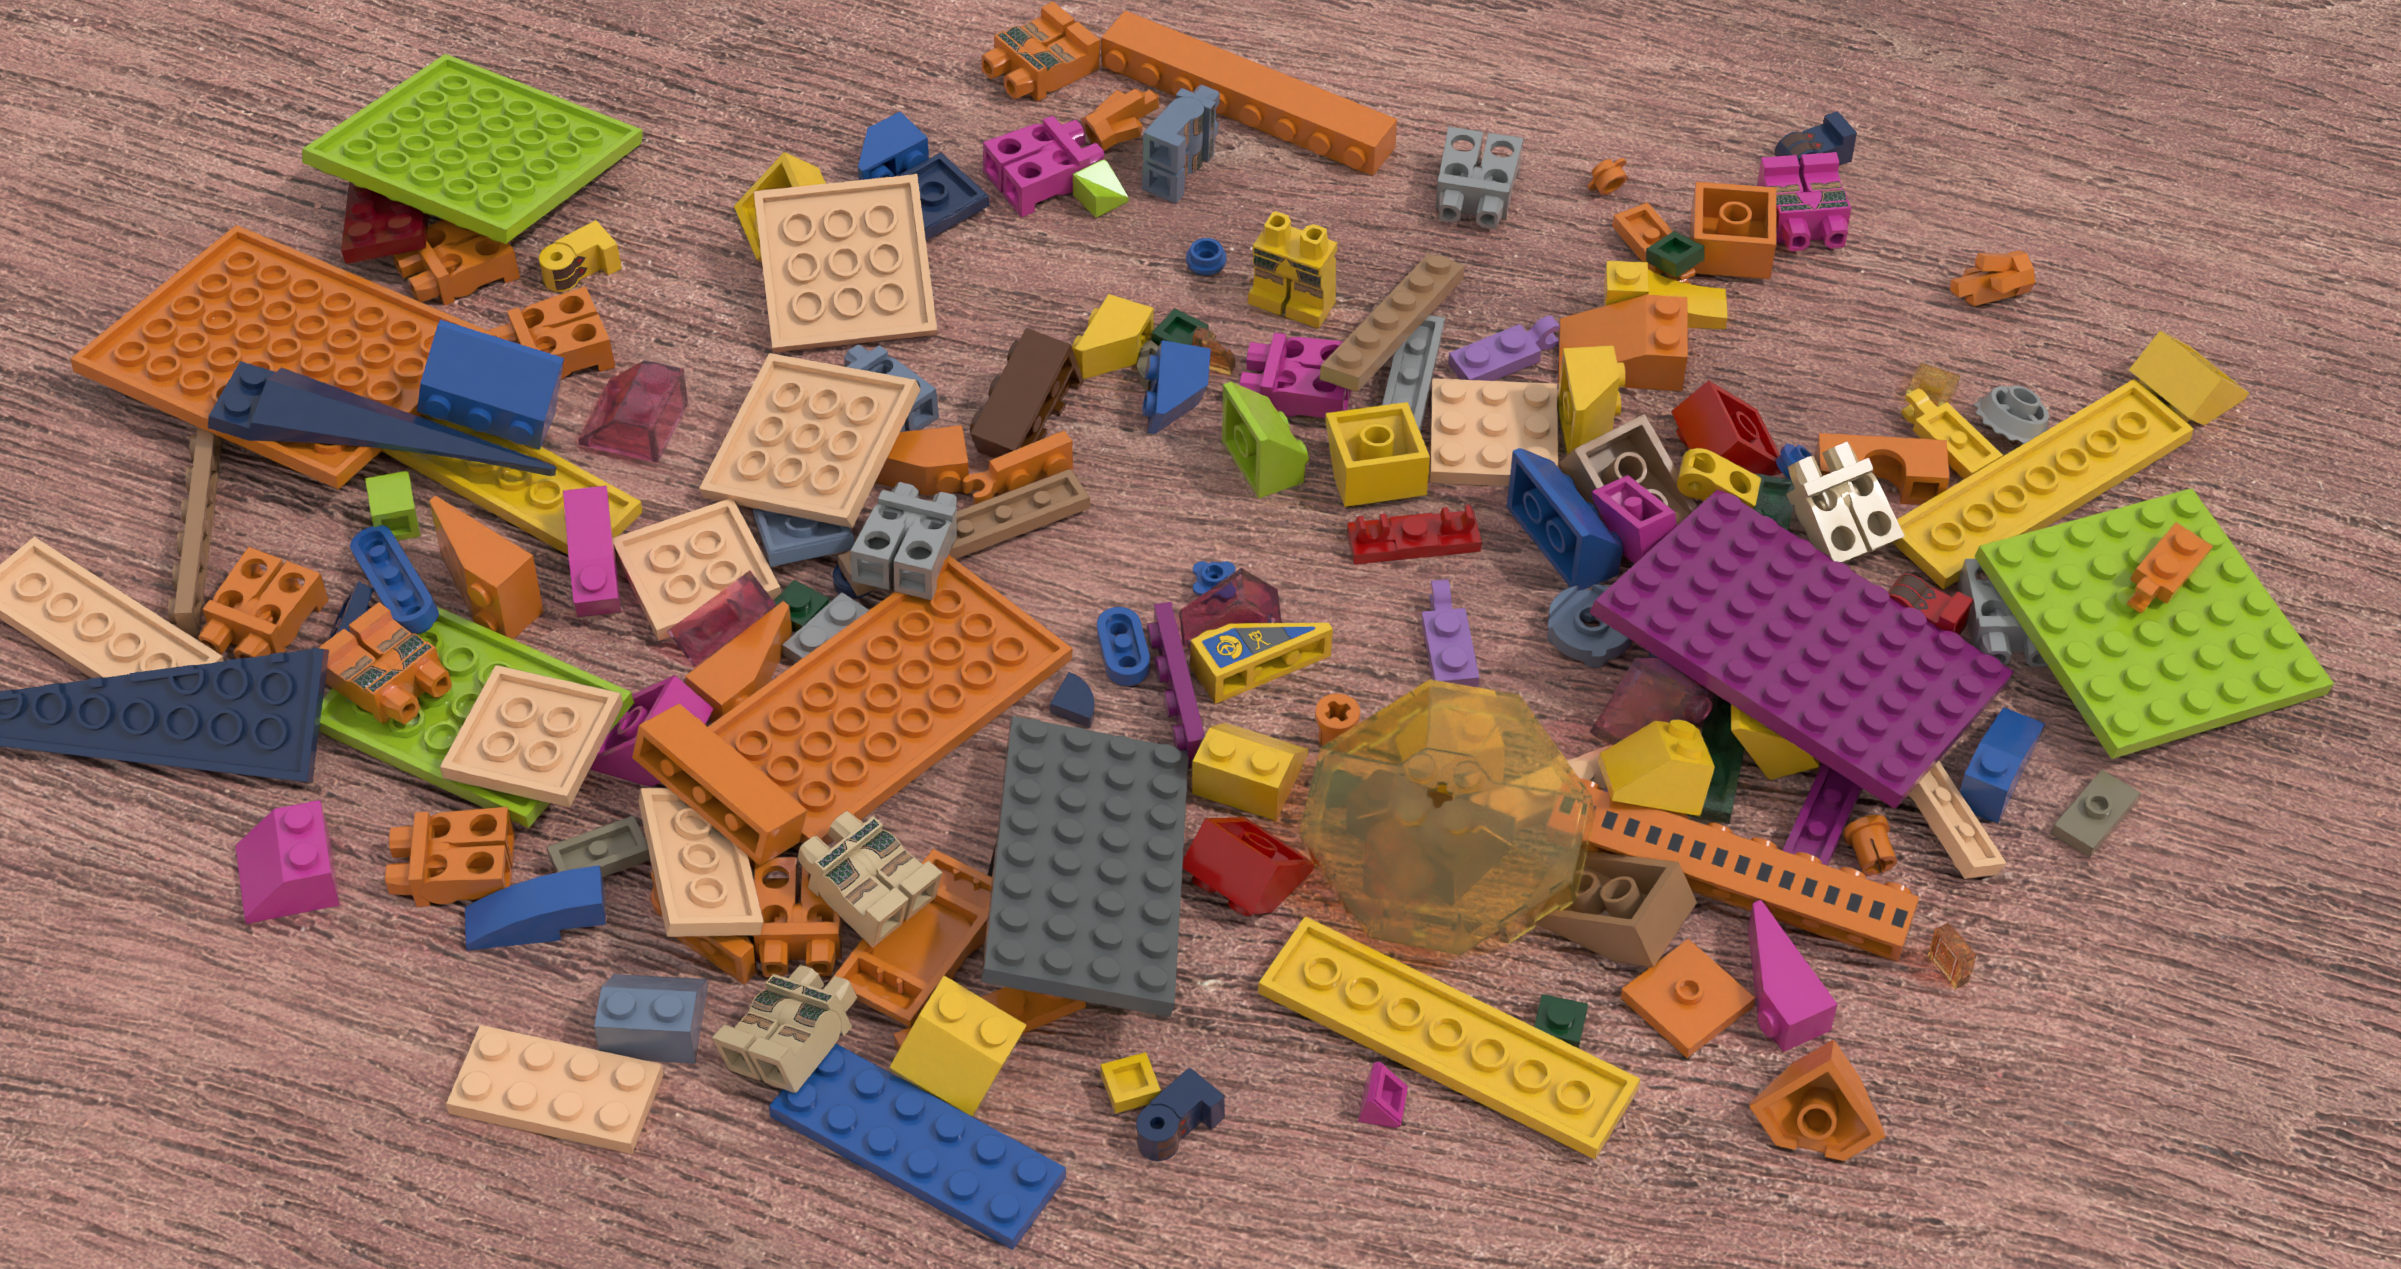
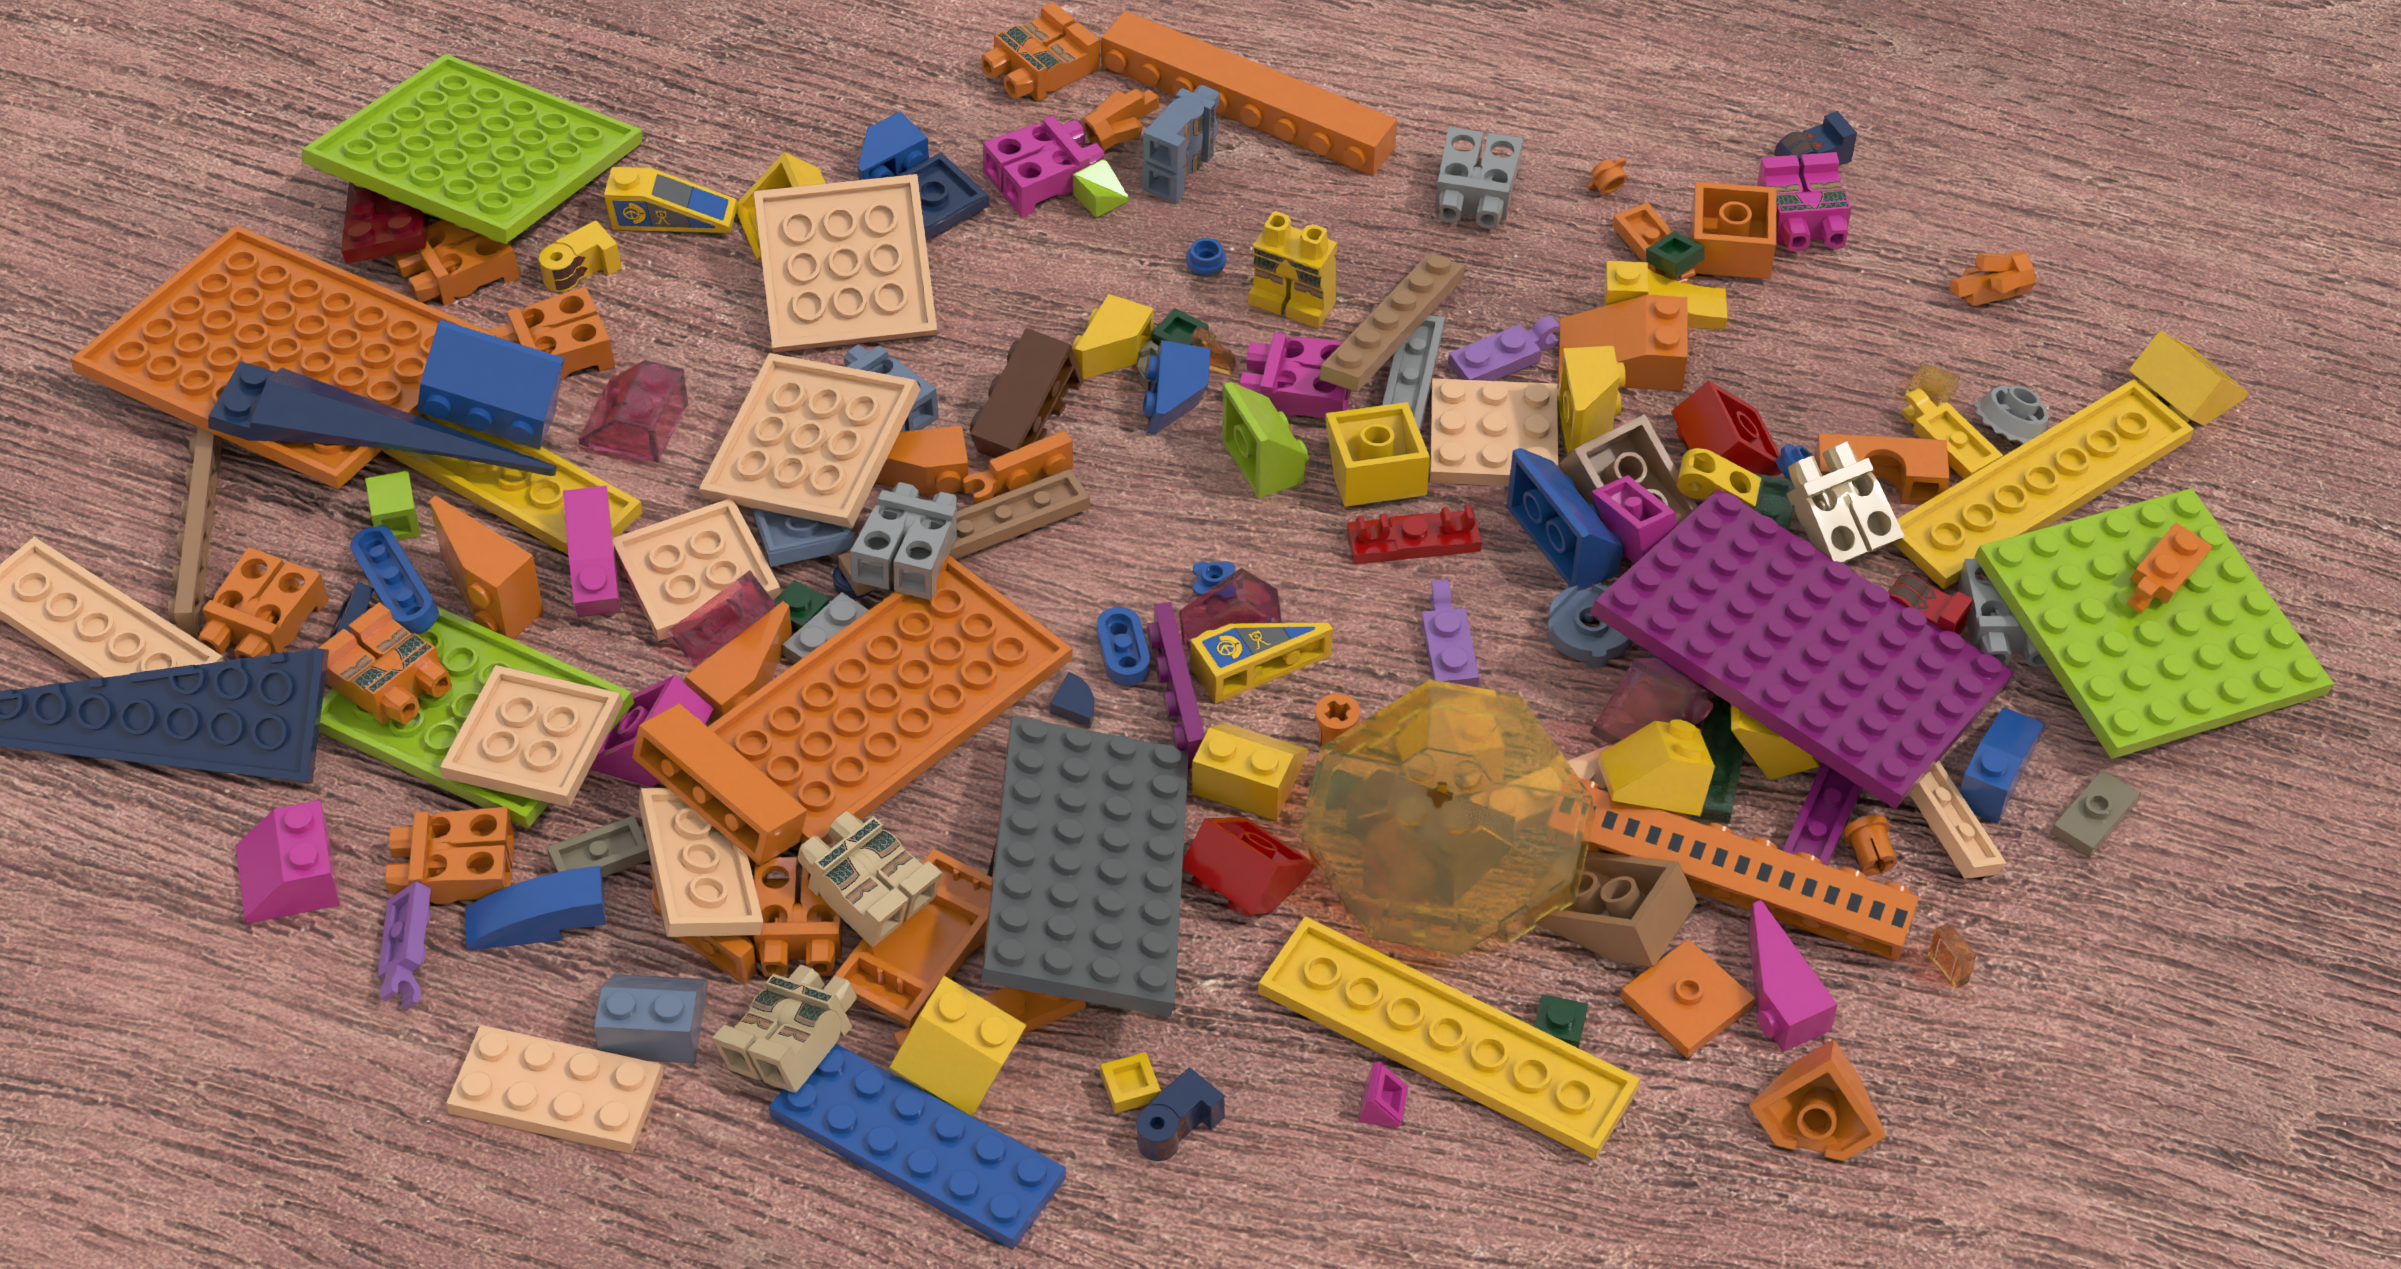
none -> medium lavender plate [377,881,431,1010]
none -> slope [604,167,738,233]

